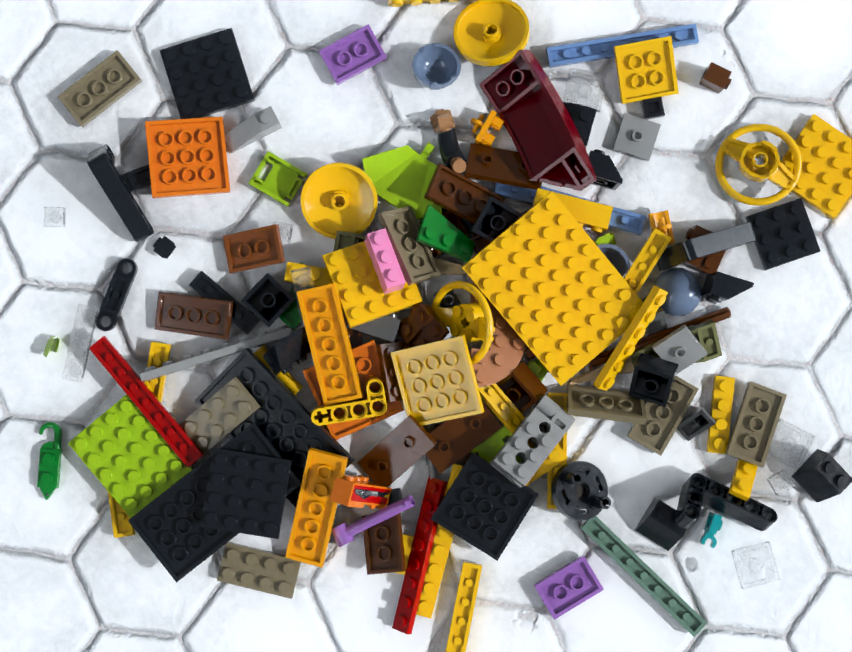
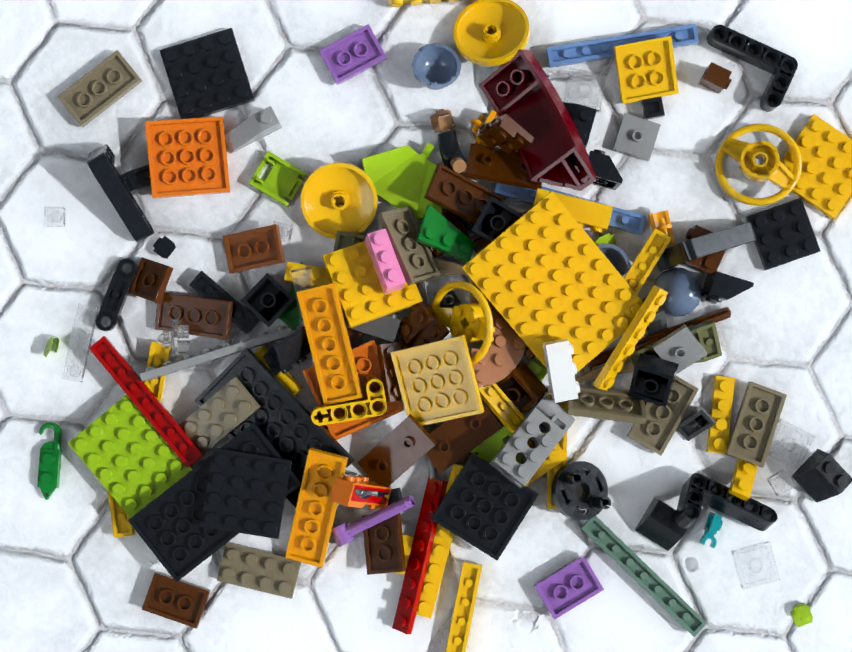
none -> reddish brown plate [128,257,173,304]
none -> reddish brown plate [142,571,211,629]
none -> clear hips [158,319,190,359]
none -> reddish brown plate [478,114,534,154]
none -> white brick [542,338,580,403]
none -> black beam [706,25,798,112]
none -> lime piece [790,602,813,627]

